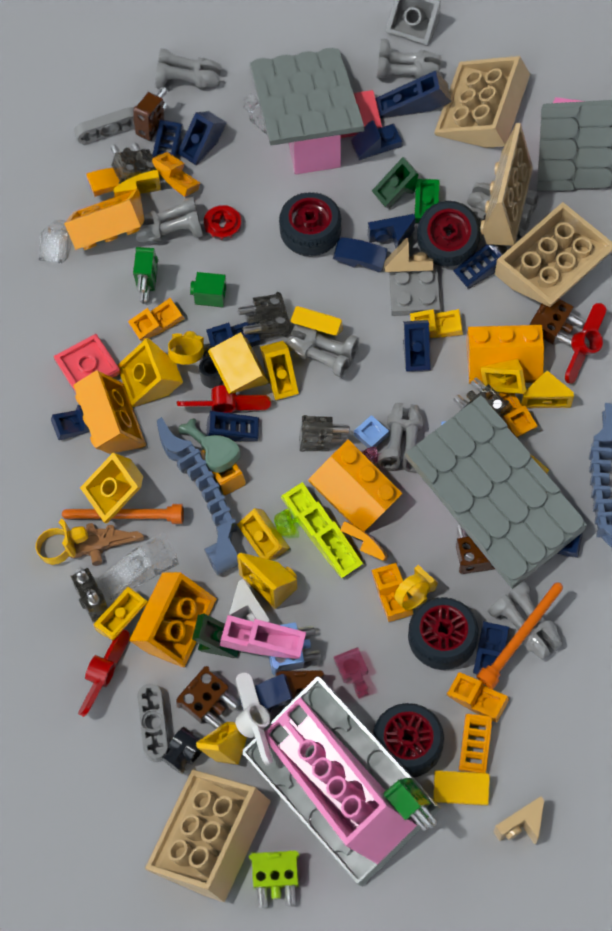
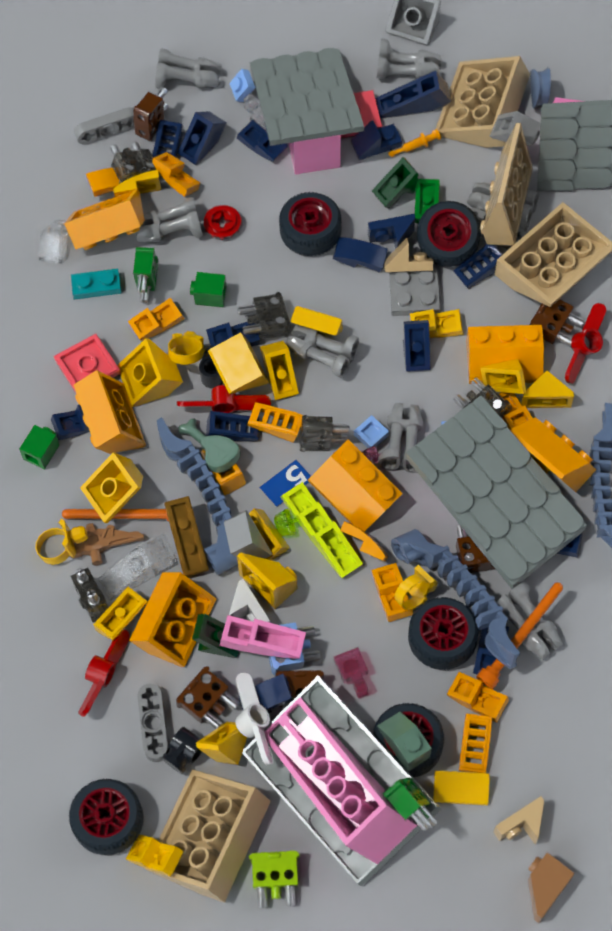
none -> green brick [19,425,60,470]
none -> wheel [69,779,144,855]
none -> teal plate [71,268,122,300]
none -> yellow slope [126,834,184,877]
none -> pearl gold tile [164,496,209,577]
none -> light grey slope [224,510,272,559]
none -> light blue plate [229,69,255,102]
none -> dark blue slope [237,119,288,162]
none -> light orange slope [247,402,304,443]
none -> blue sticker [259,460,311,507]
none -> sand green slope [377,712,432,772]
none -> light orange piece [387,129,441,157]
none -> sand blue piece [391,529,520,669]
none -> light grey slope [489,111,541,146]
none -> light orange slope [510,417,596,492]
none -> medium nougat slope [528,853,575,923]
none -> sand blue piece [530,67,551,109]

